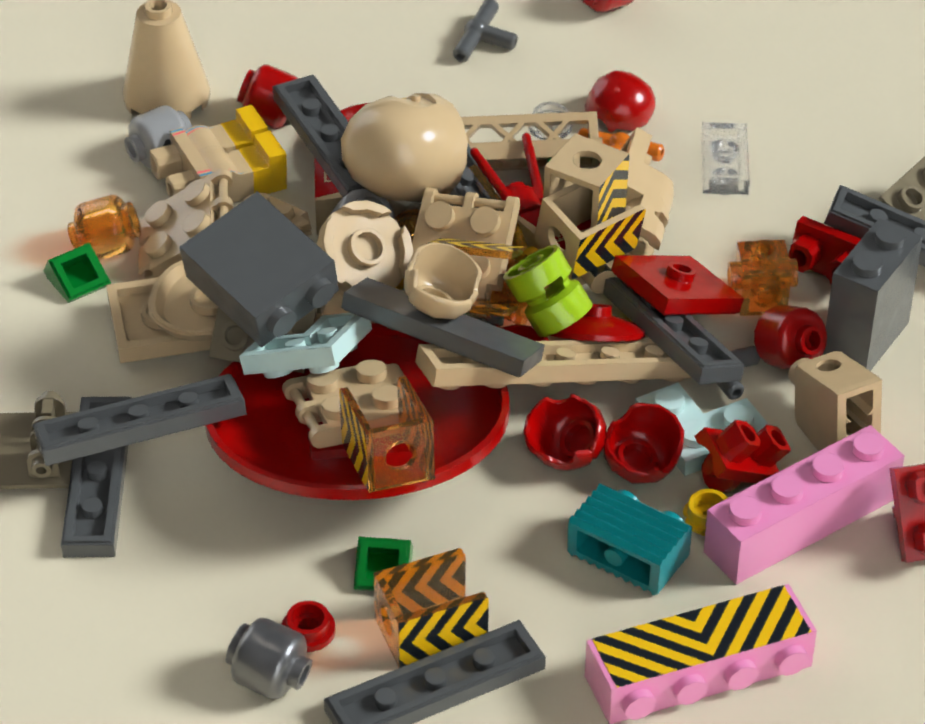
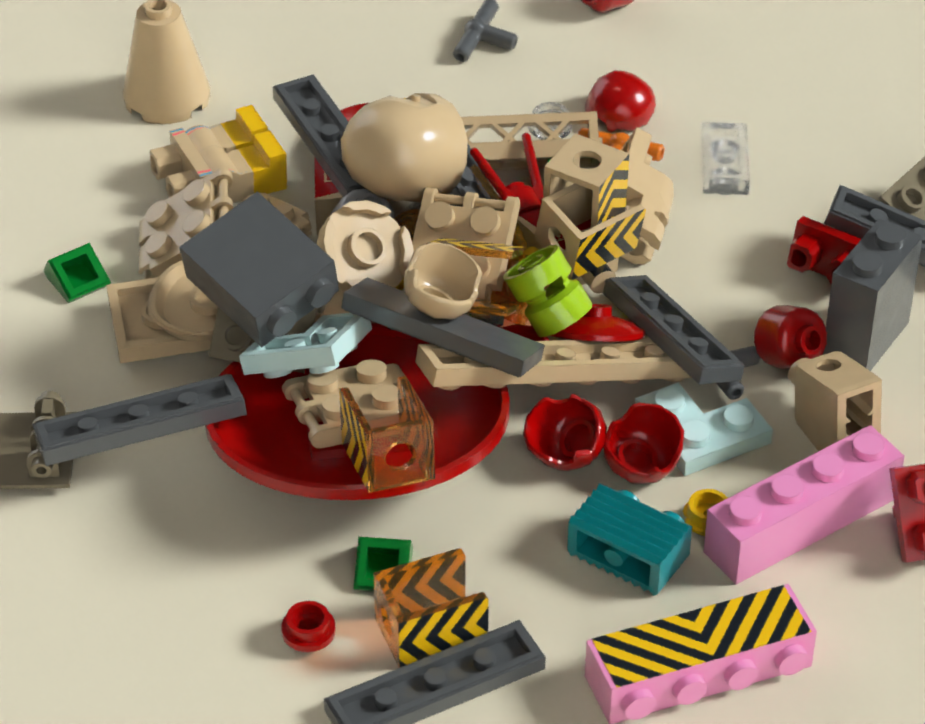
dark grey tile [61,397,131,557] -> none
clear orange head [68,194,141,260] -> none
light grey head [125,106,192,169] -> none
flat silver head [226,618,312,699] -> none
red head [237,64,299,129] -> none
red plate [611,255,744,315] -> none
red hips [694,420,791,493] -> none
clear orange brick [727,240,798,316] -> none

